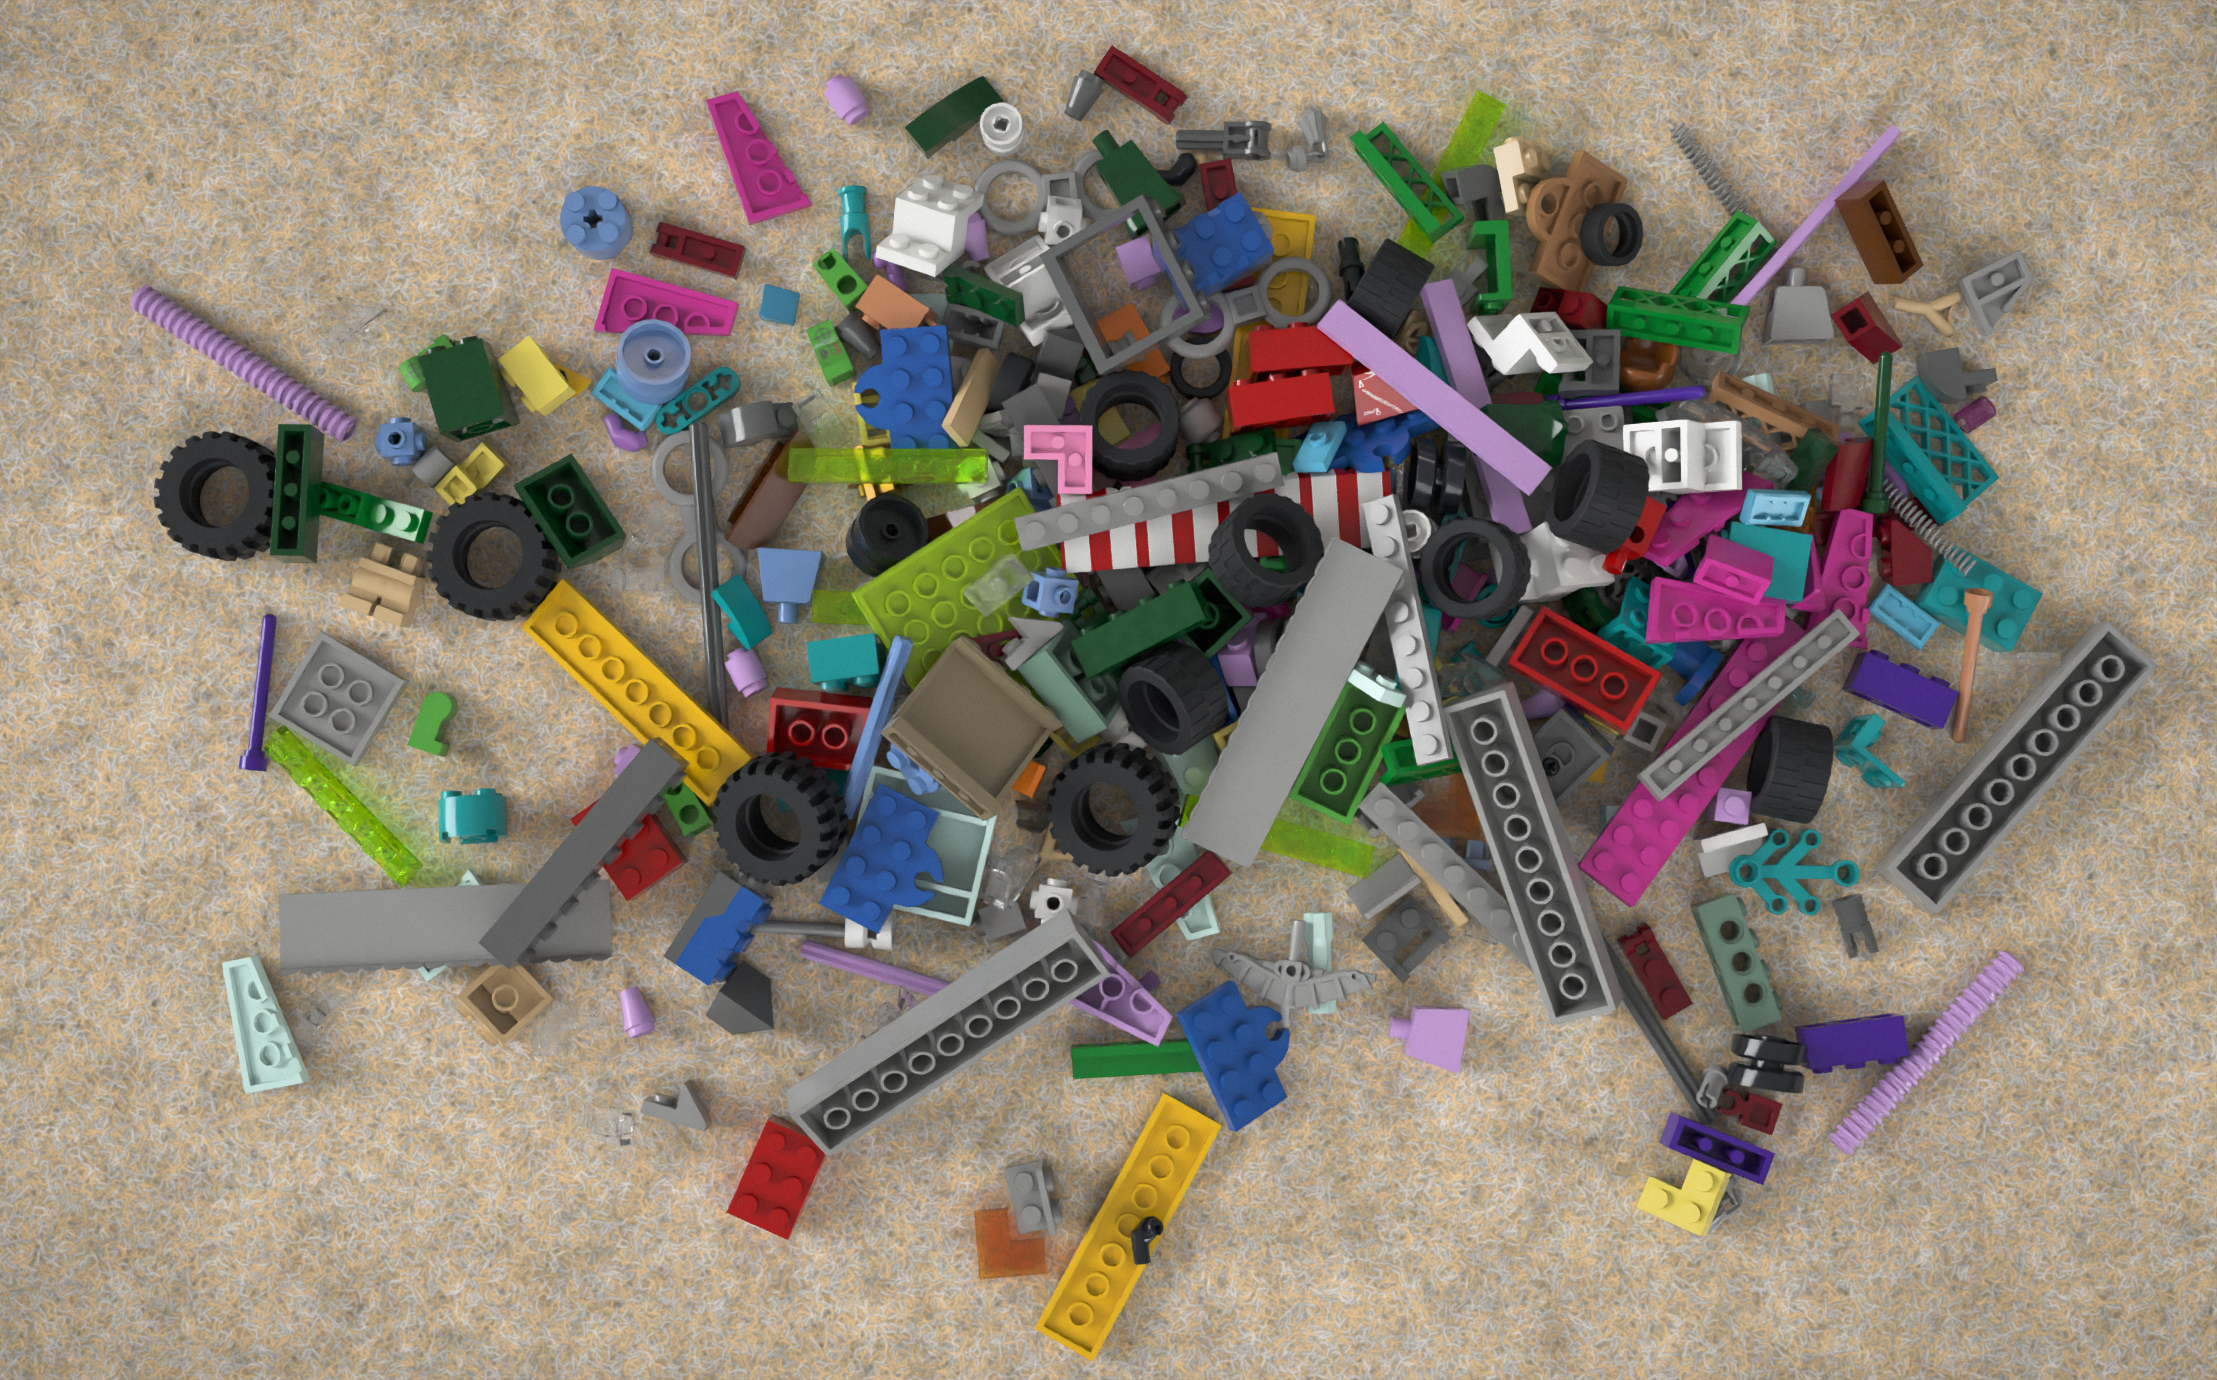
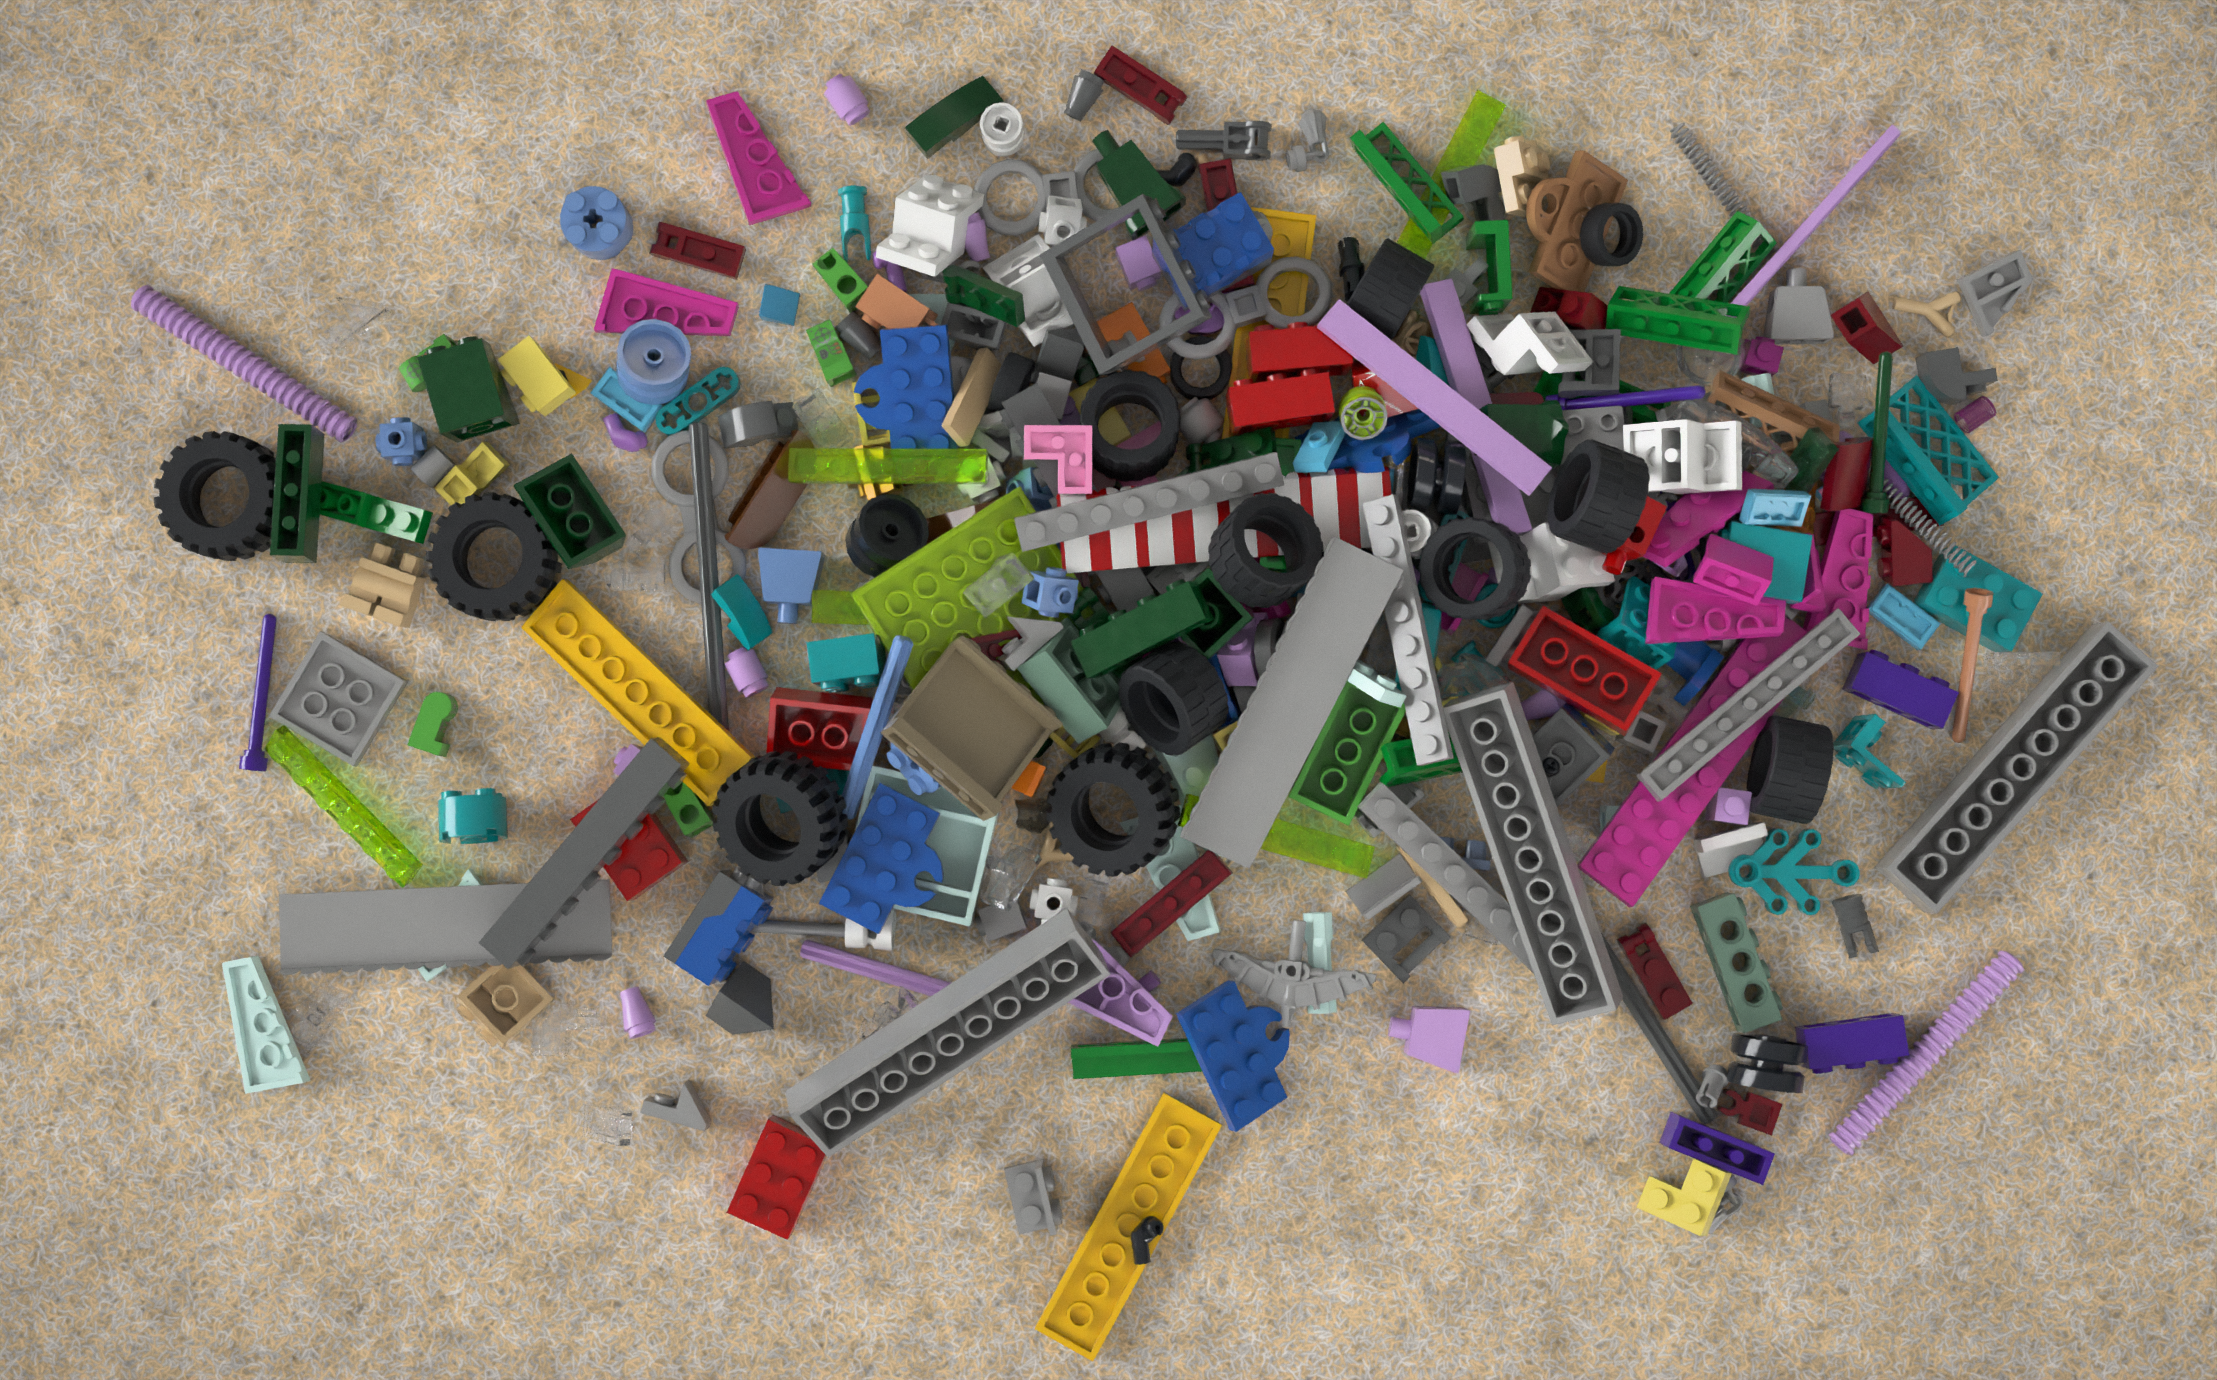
clear orange plate [974,1207,1047,1280] -> none
clear orange plate [1414,773,1481,840] -> none
dark orange piece [1619,337,1680,392] -> none
reddish brown brick [1834,180,1924,284] -> none
none -> lime wheel [1339,386,1387,440]
none -> magenta brick [1736,336,1784,376]

